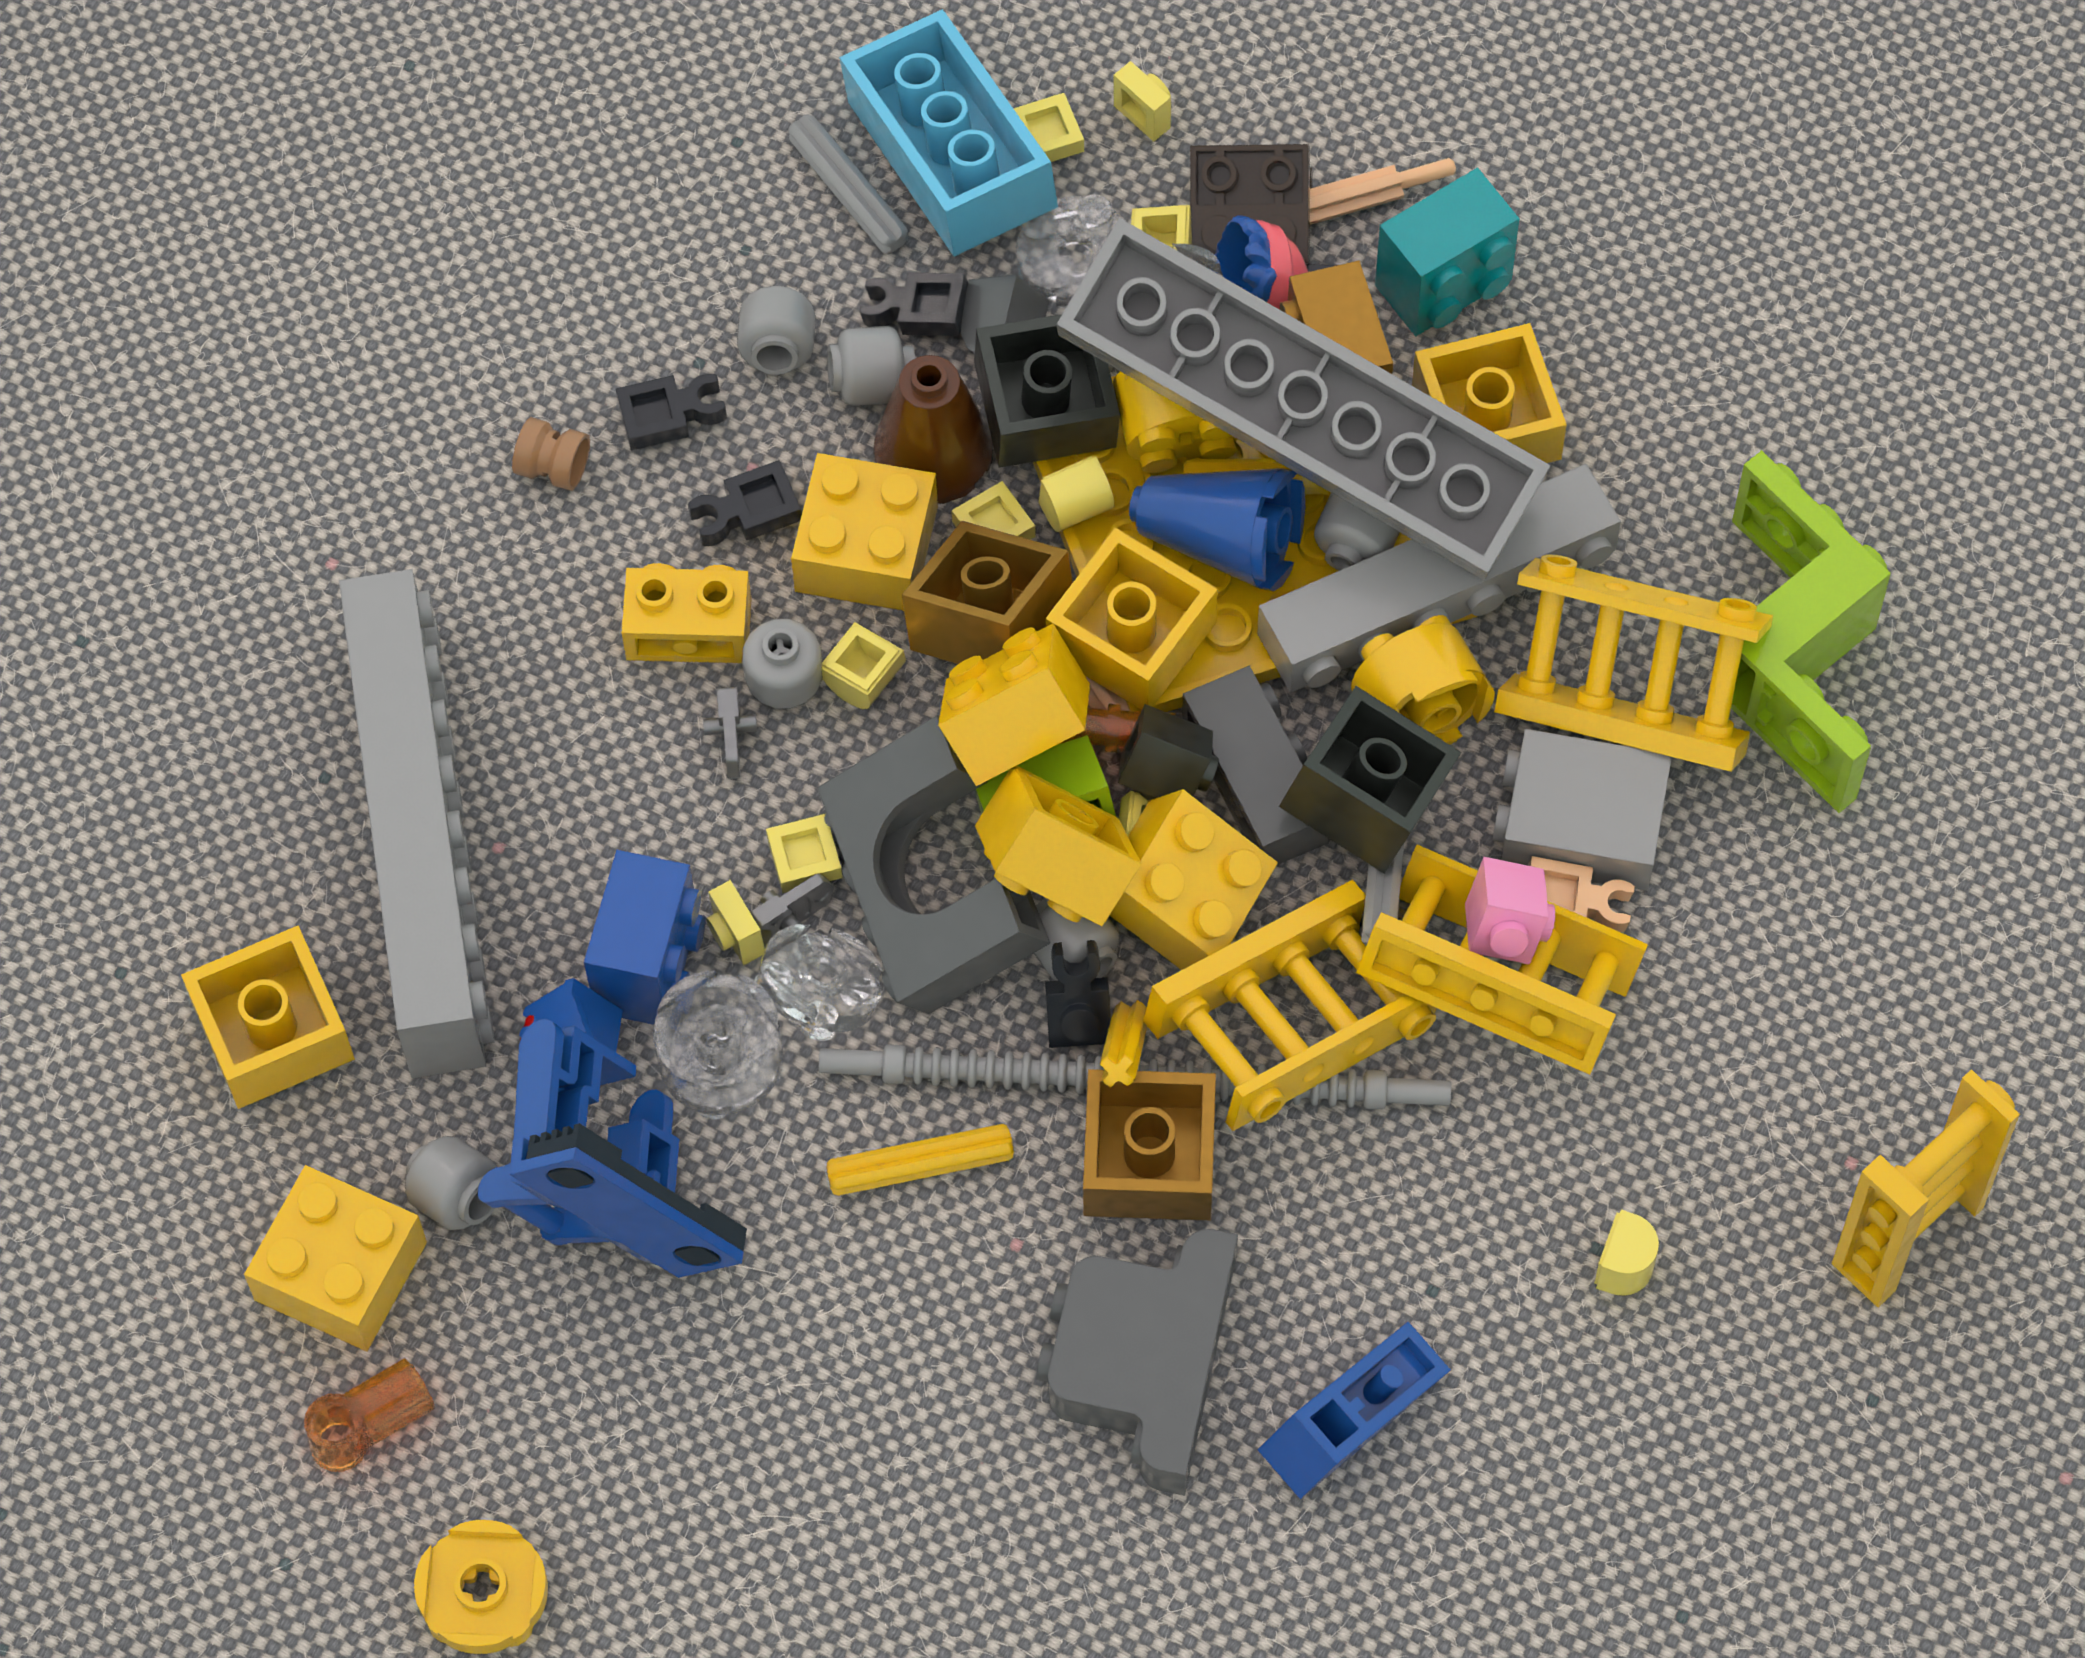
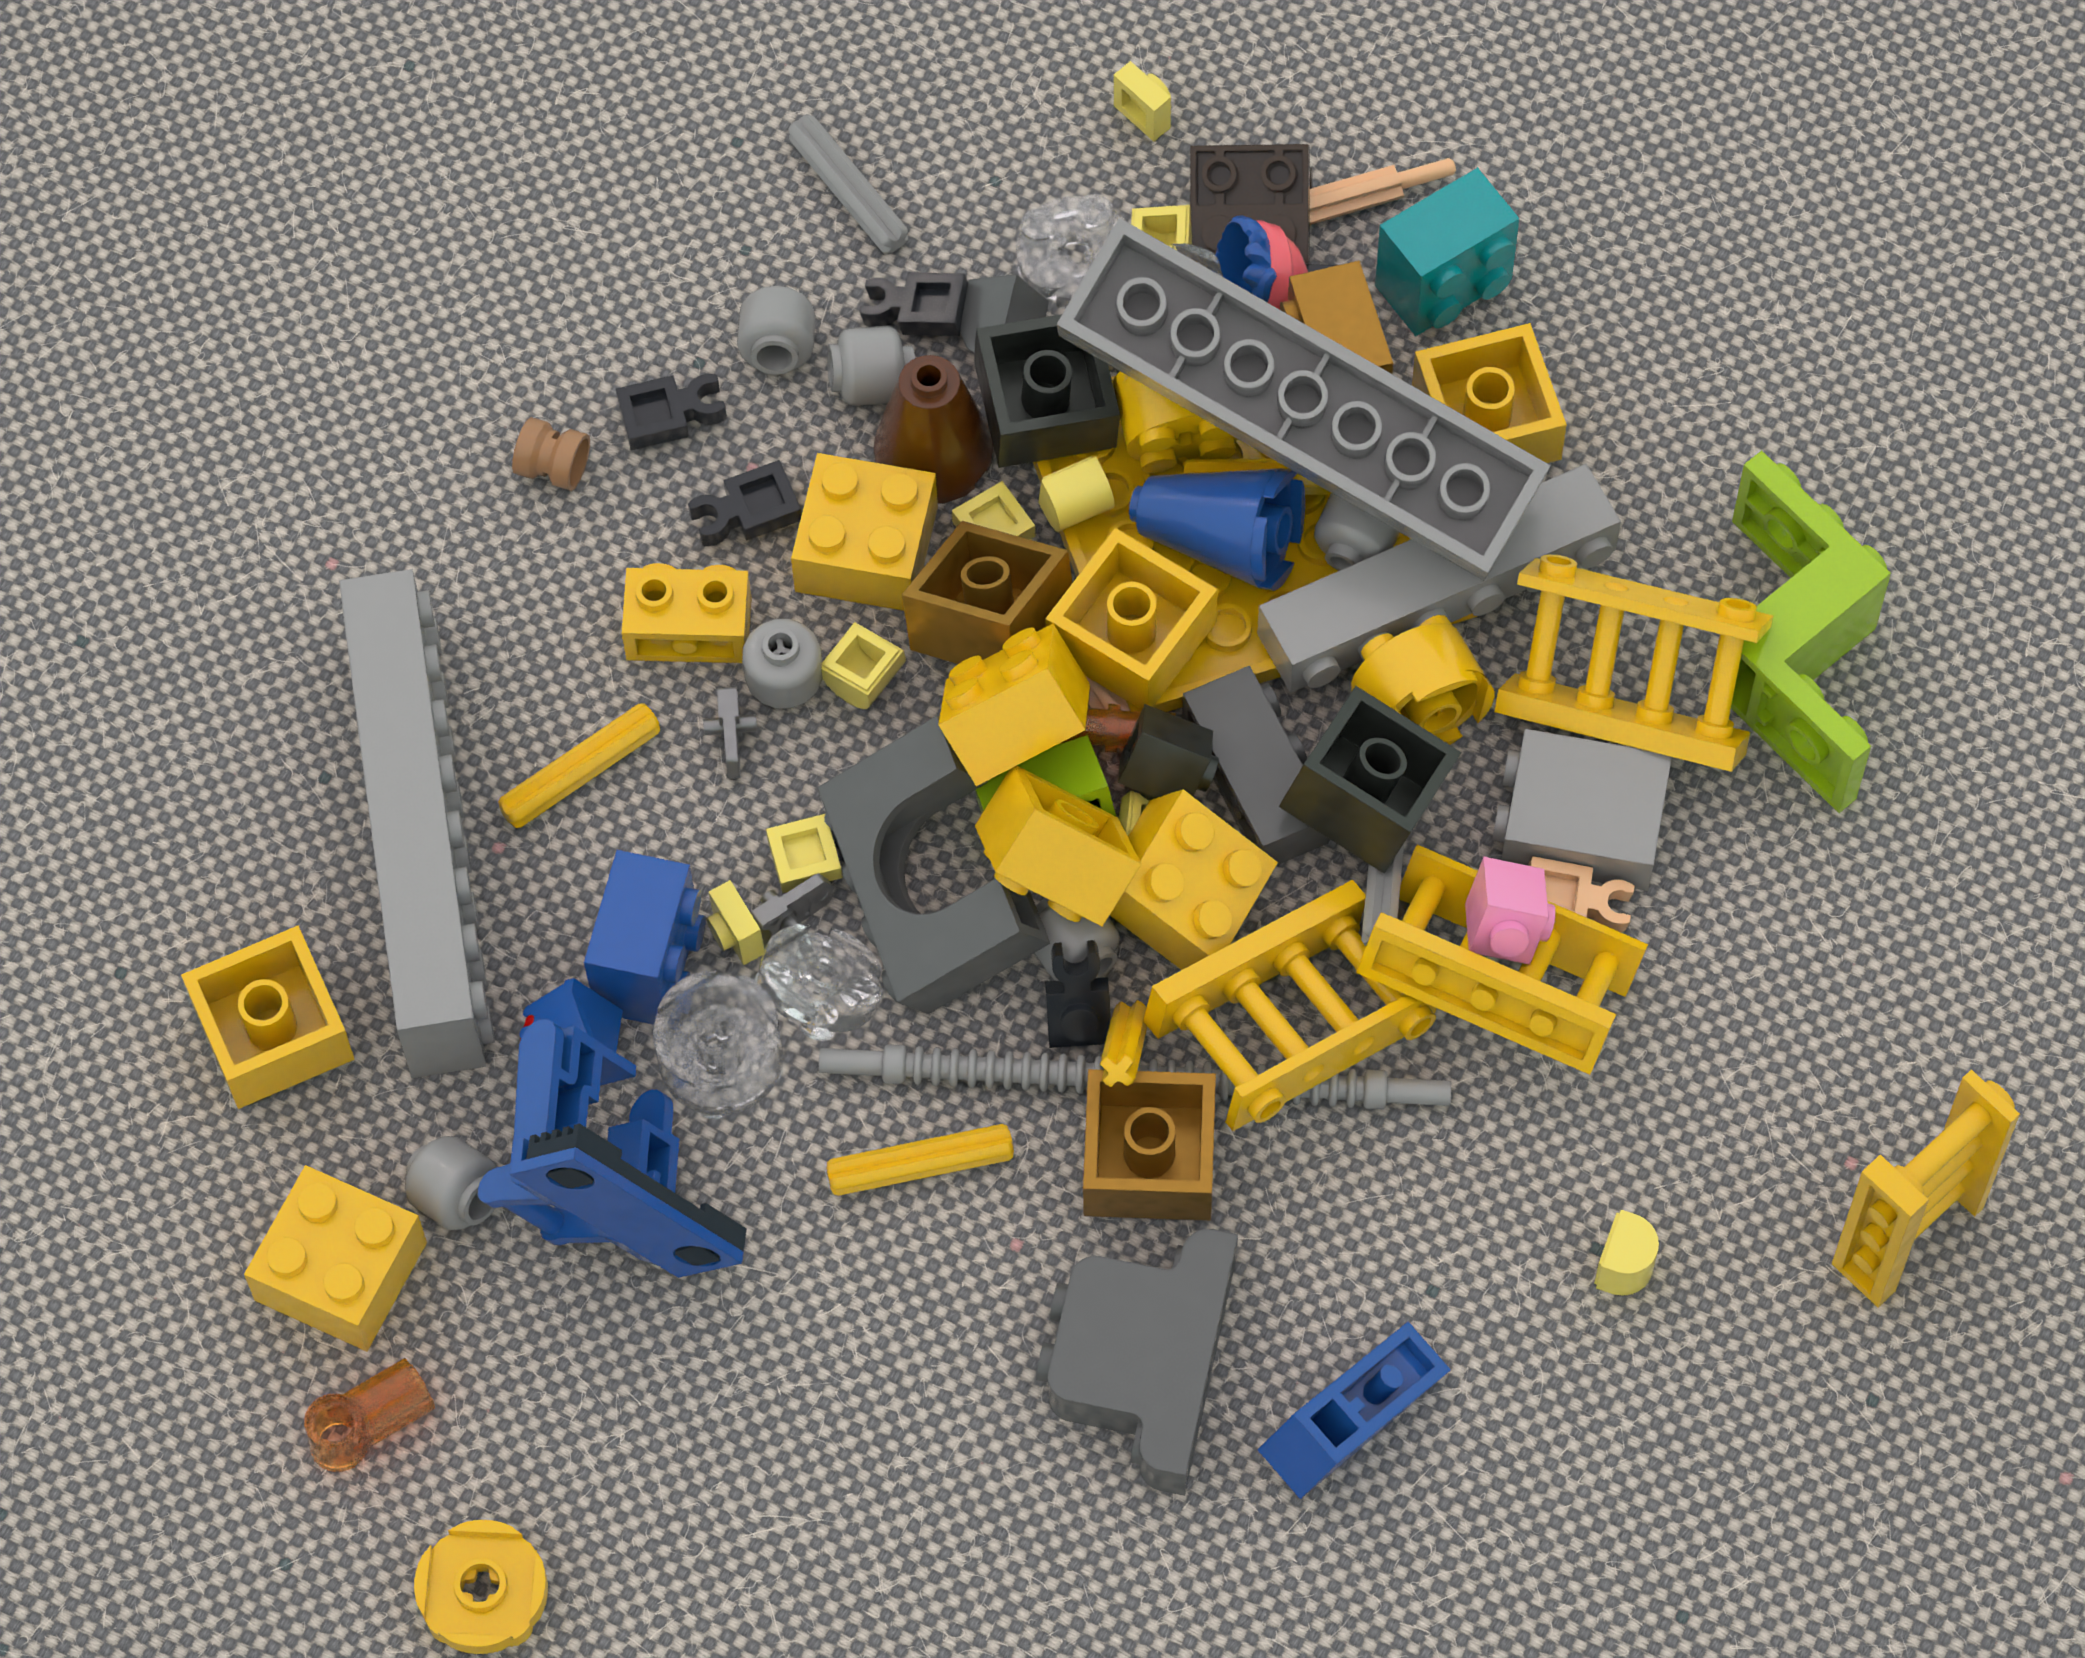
medium azure brick [839,9,1058,257] -> none
light yellow plate [1013,93,1084,162] -> none
none -> yellow axle [498,703,660,828]

